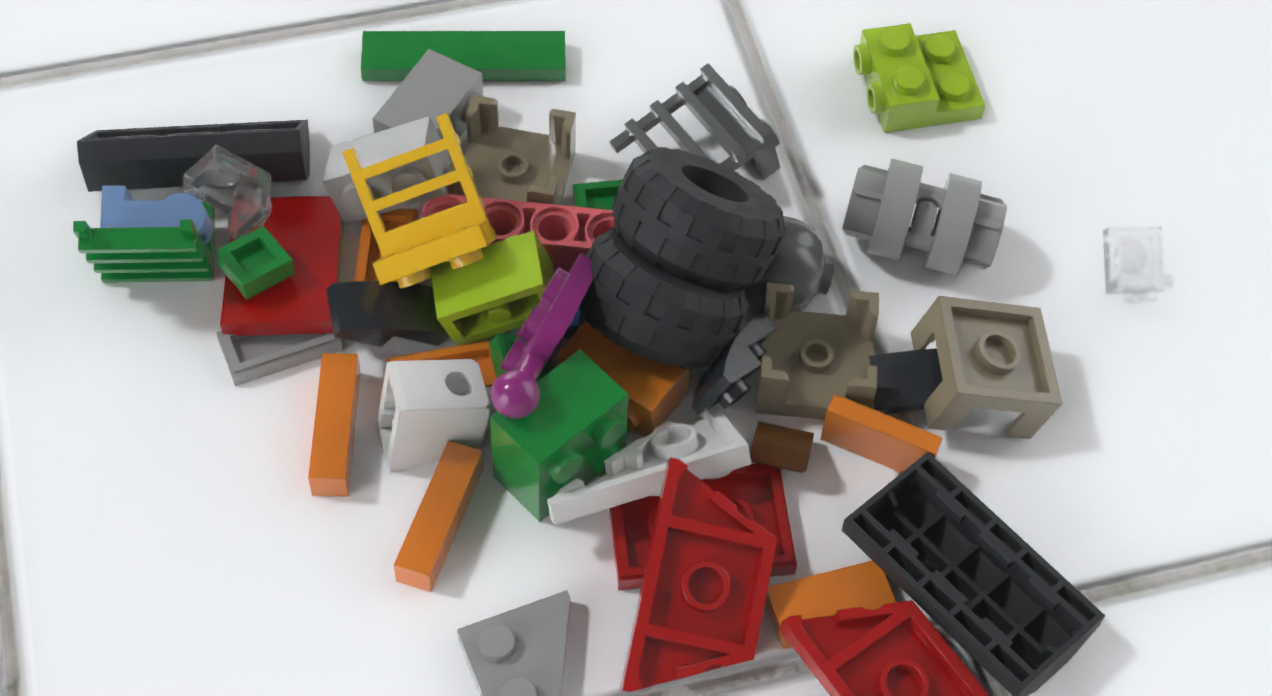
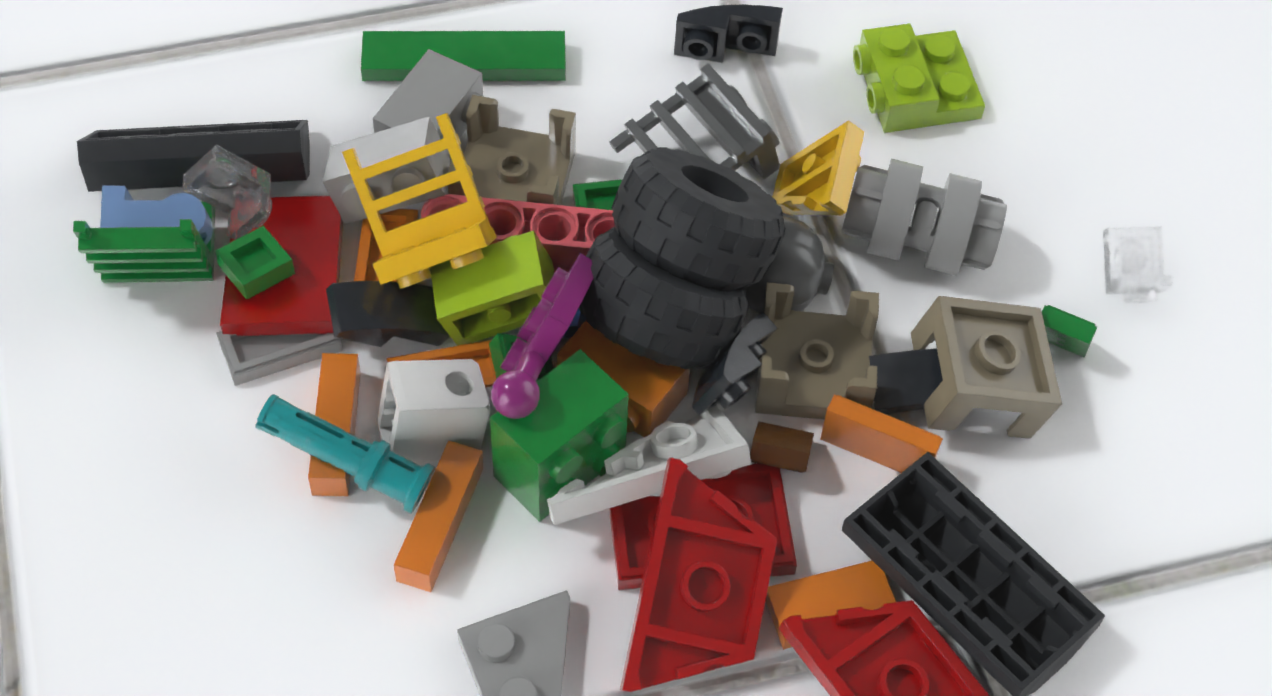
none -> teal pin [255,394,435,514]
none -> black slope [674,4,783,63]
none -> yellow wing [772,120,865,216]
none -> green tile [1042,305,1097,358]

